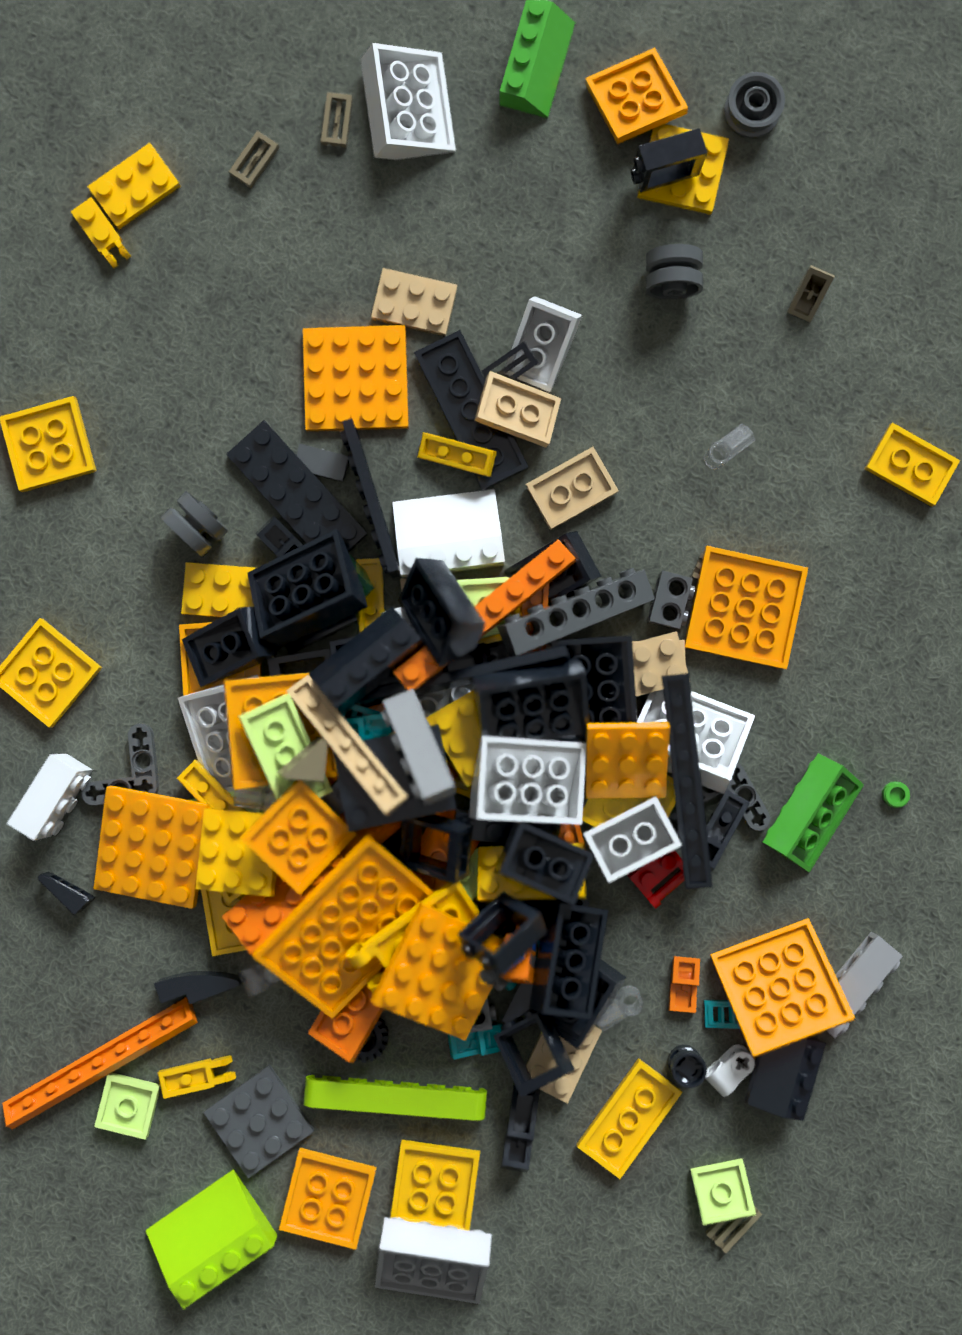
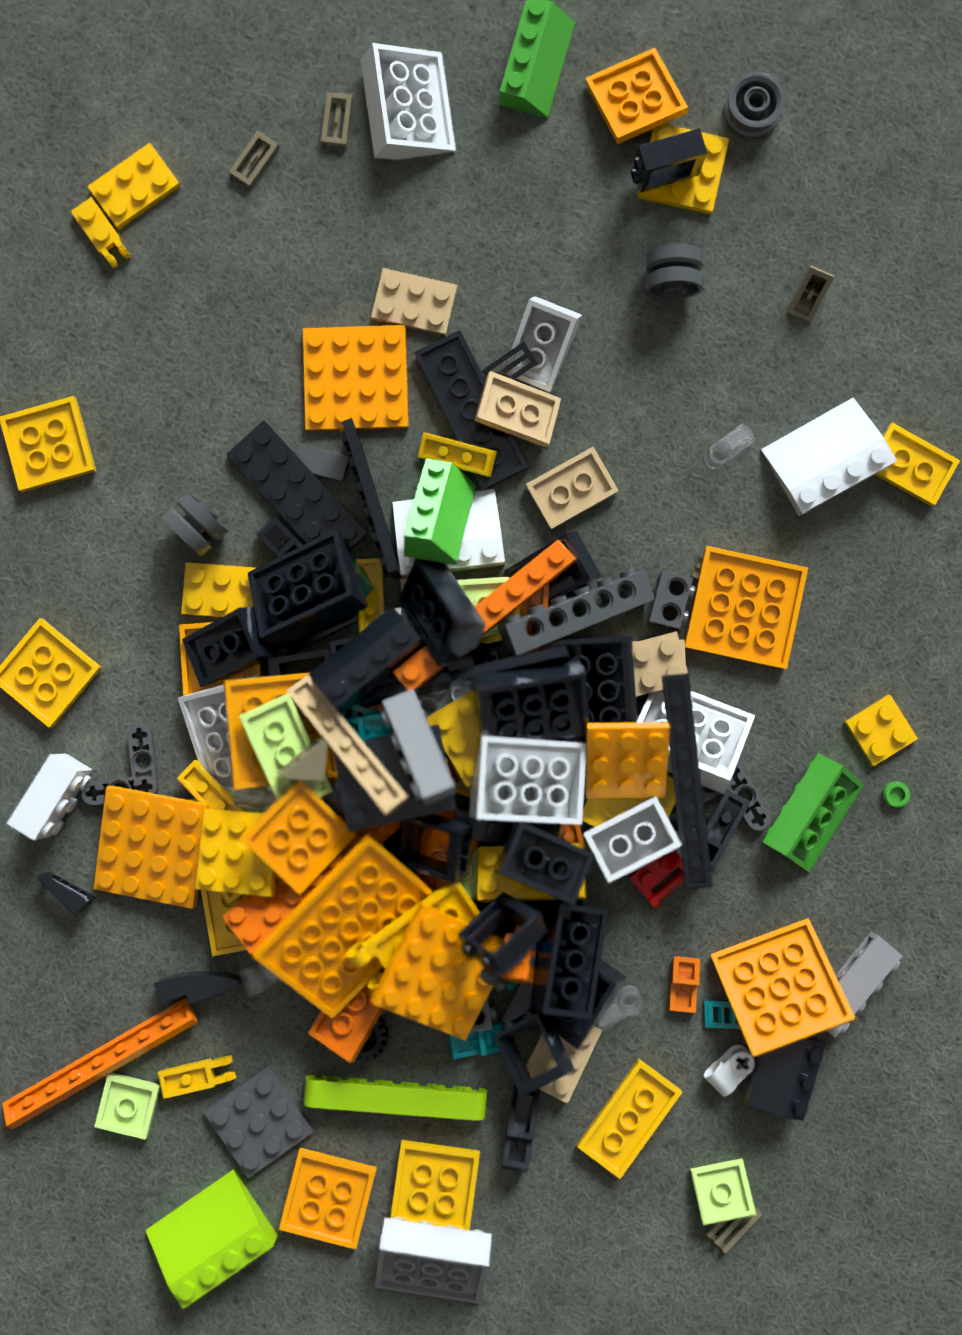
black wheel [667,1045,707,1088] -> none
none -> slope [404,459,476,565]
none -> white slope [761,398,897,516]
none -> yellow plate [844,695,918,766]

